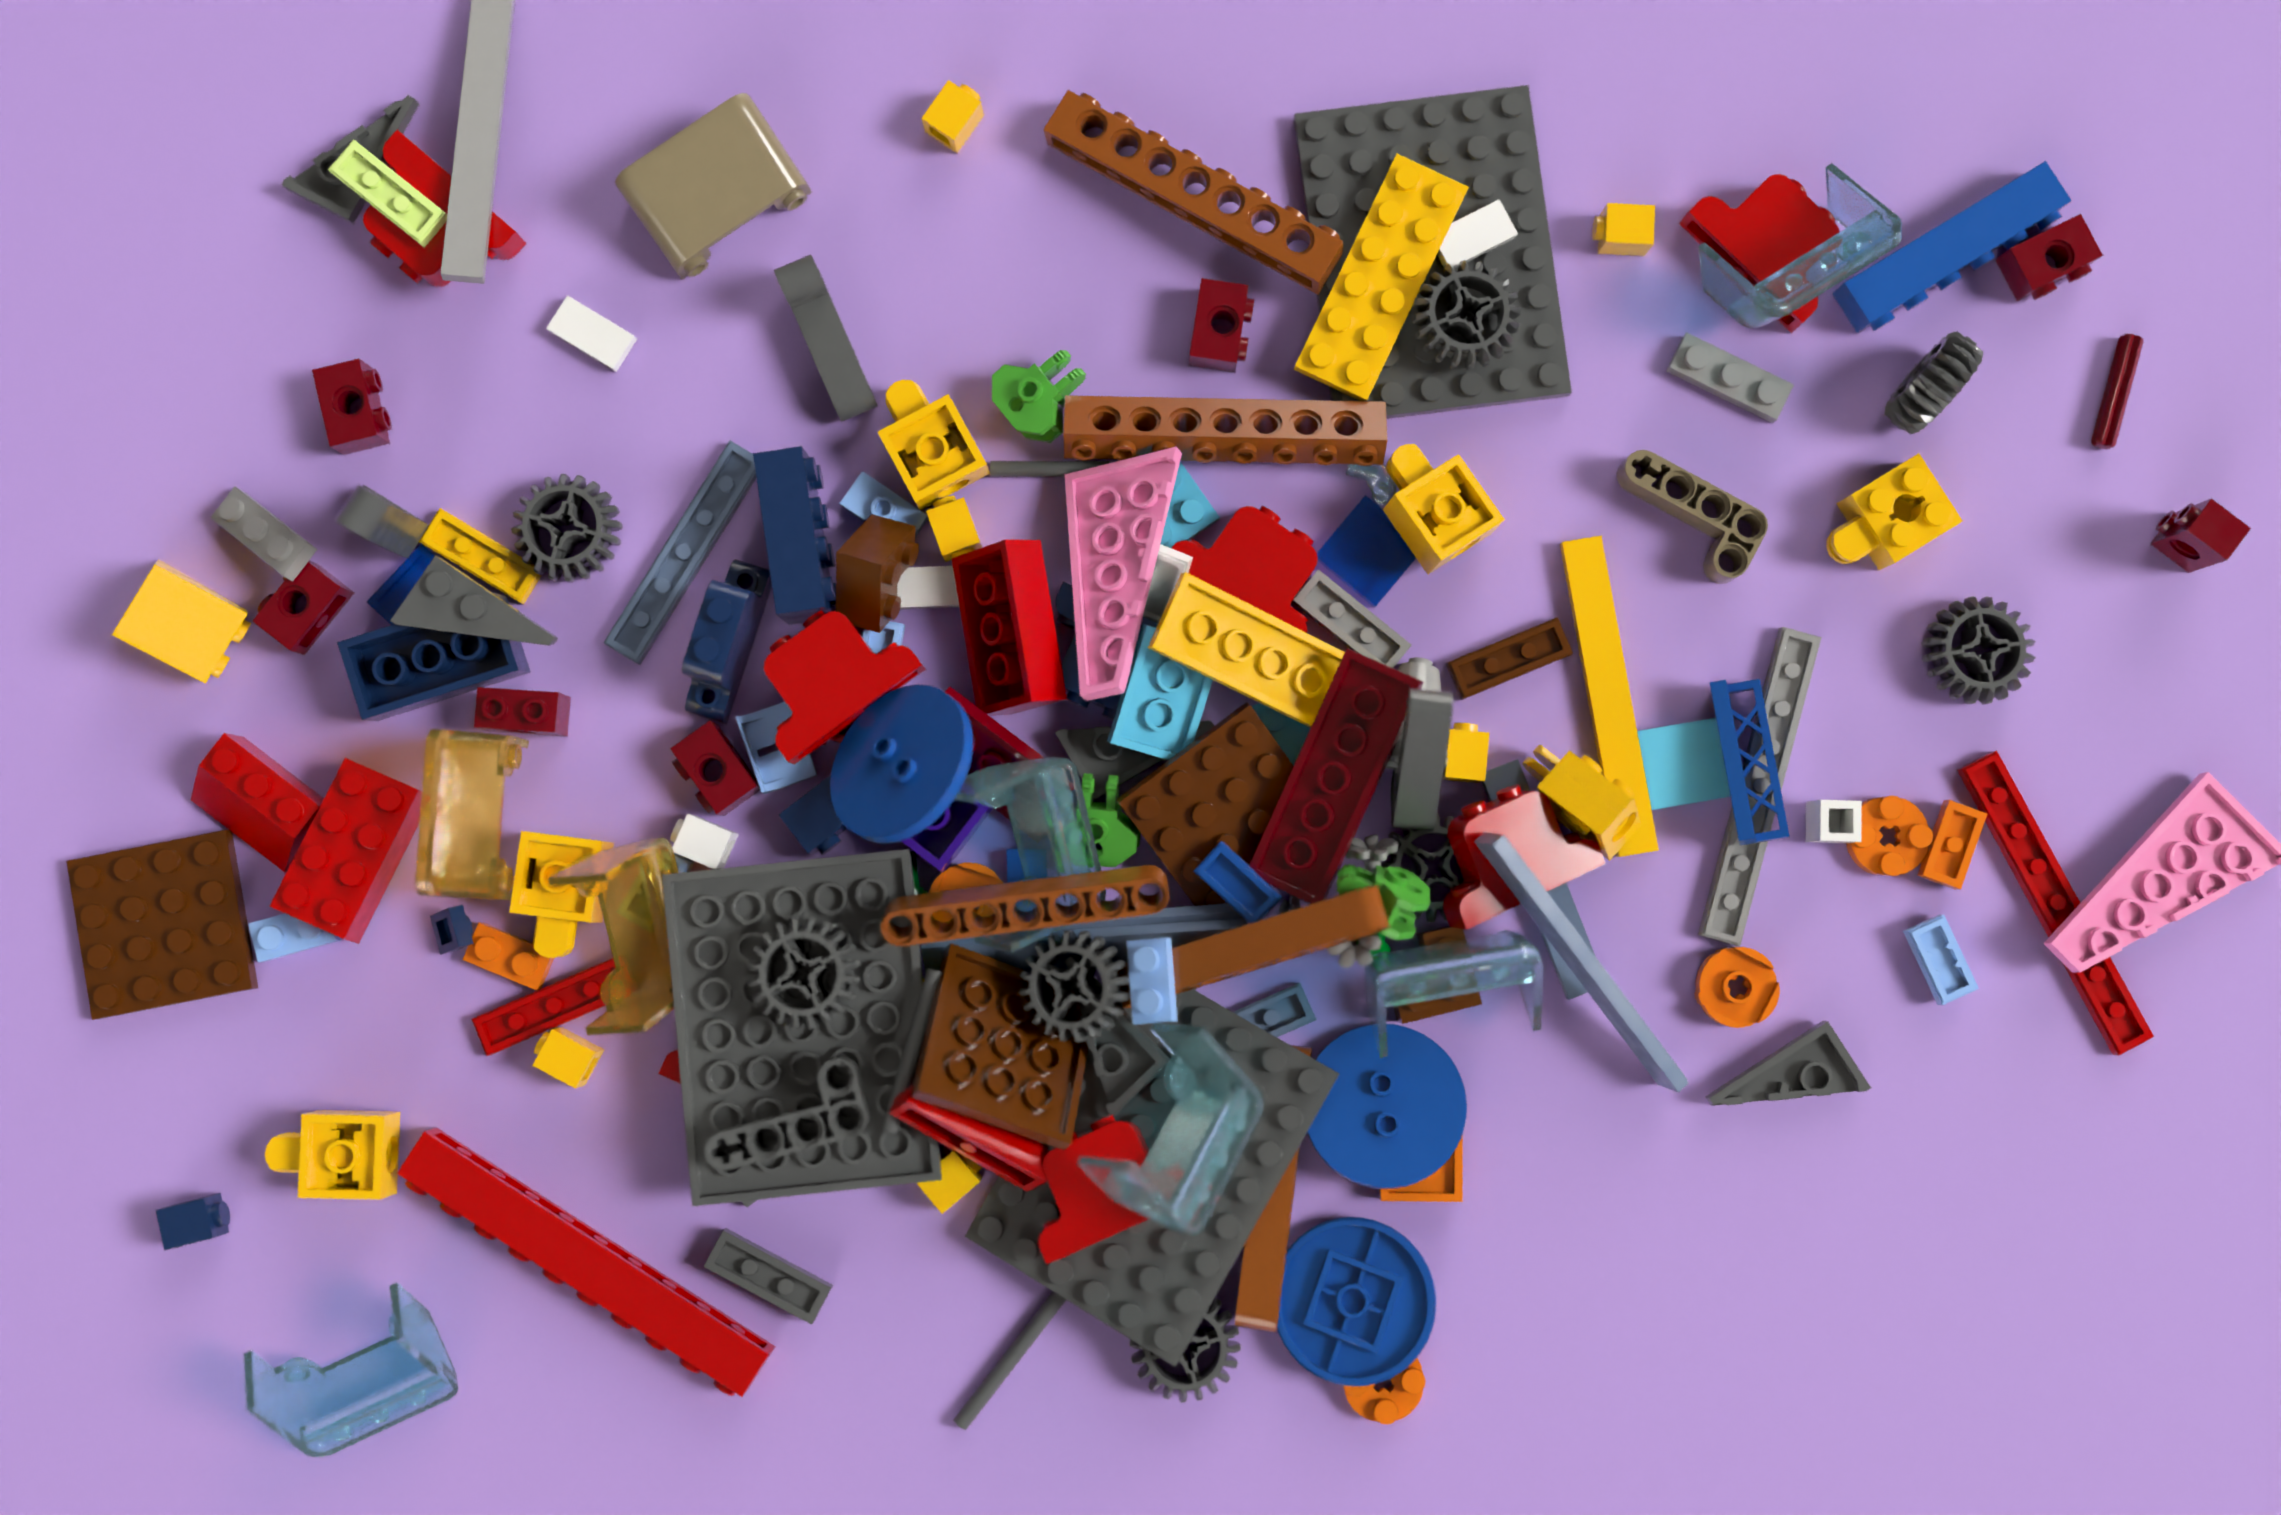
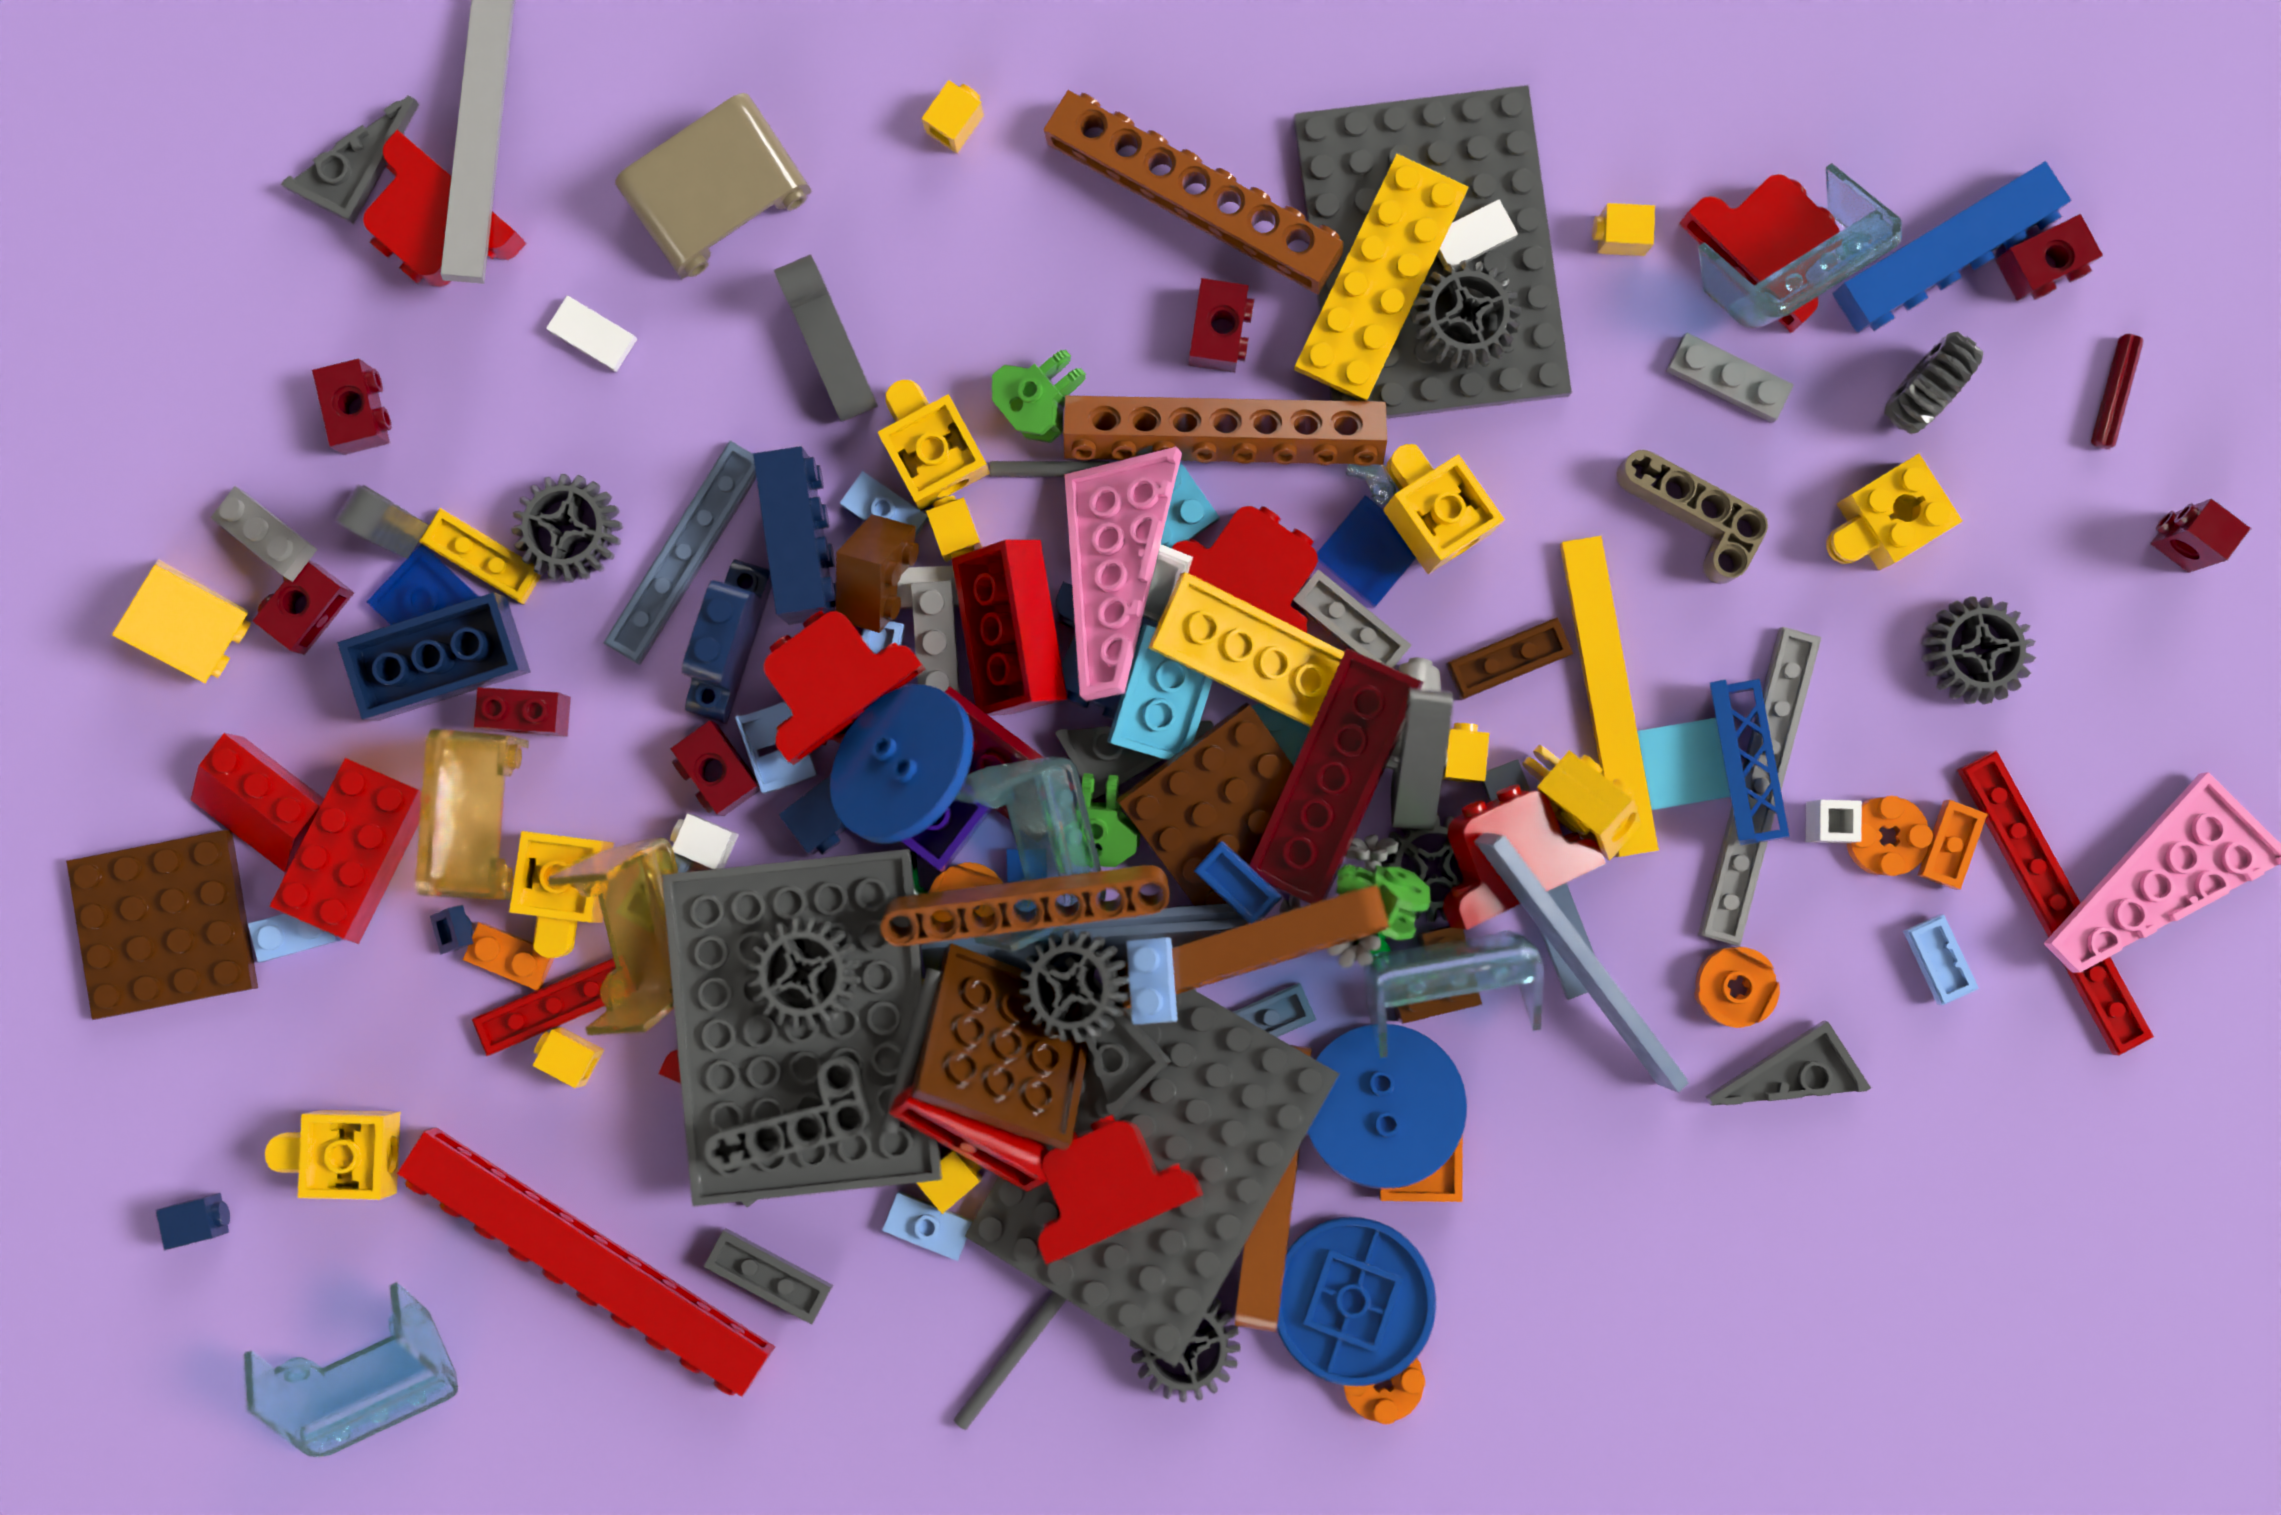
yellowish green tile [328,139,447,248] -> none
dark grey wing [390,556,558,646] -> none
clear light blue windscreen [1077,1023,1263,1235] -> none
none -> light blue plate [882,1191,973,1261]
none -> light grey plate [911,581,960,693]

